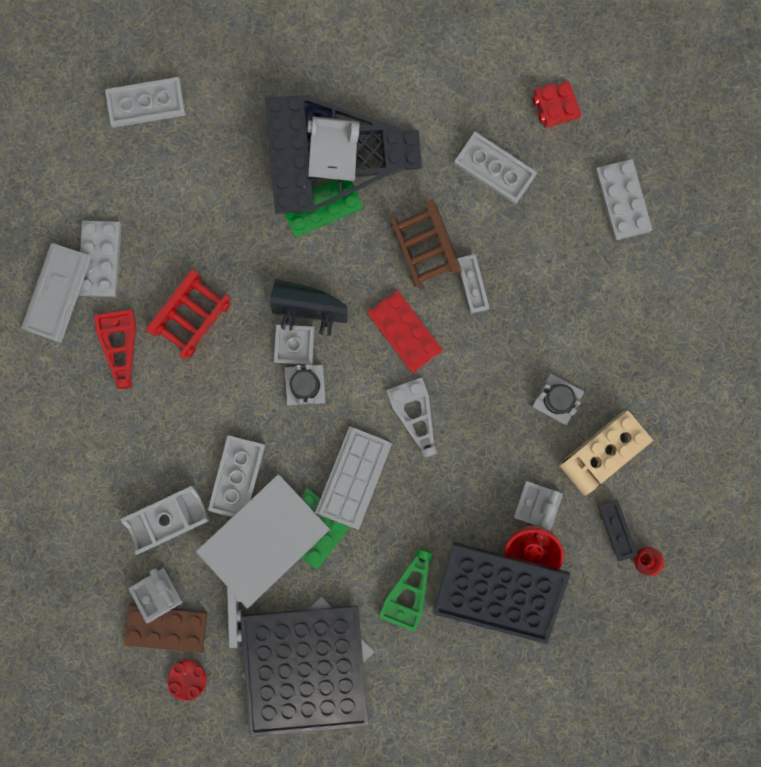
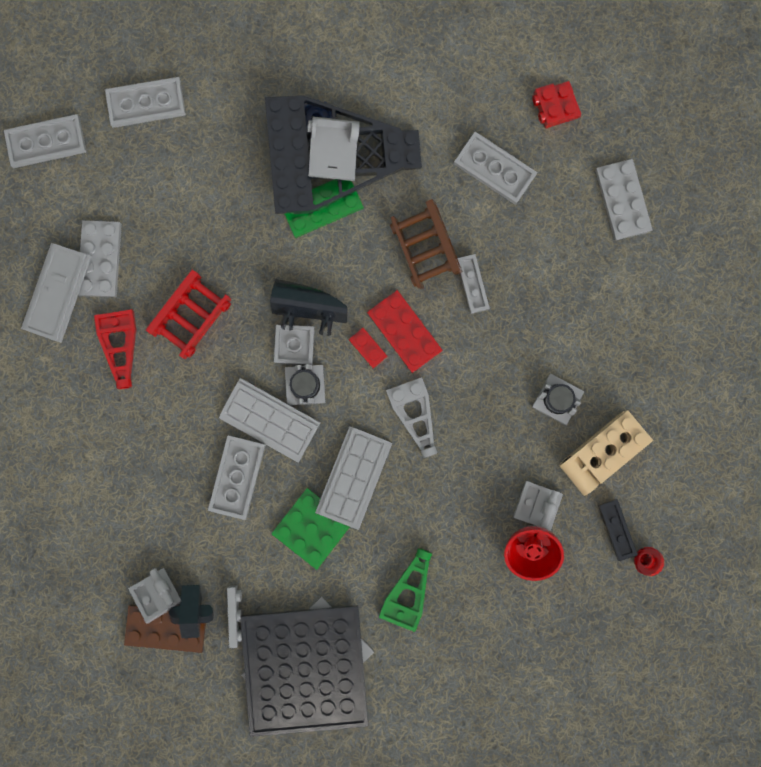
light grey piece [120,485,211,555] -> none
red dish [167,660,207,701] -> none
light grey piece [196,474,330,609] -> none
black plate [433,542,570,644] -> none
none -> light grey plate [4,114,87,168]
none -> black piece [169,585,214,638]
none -> light grey piece [219,378,321,463]
none -> red plate [349,328,388,369]

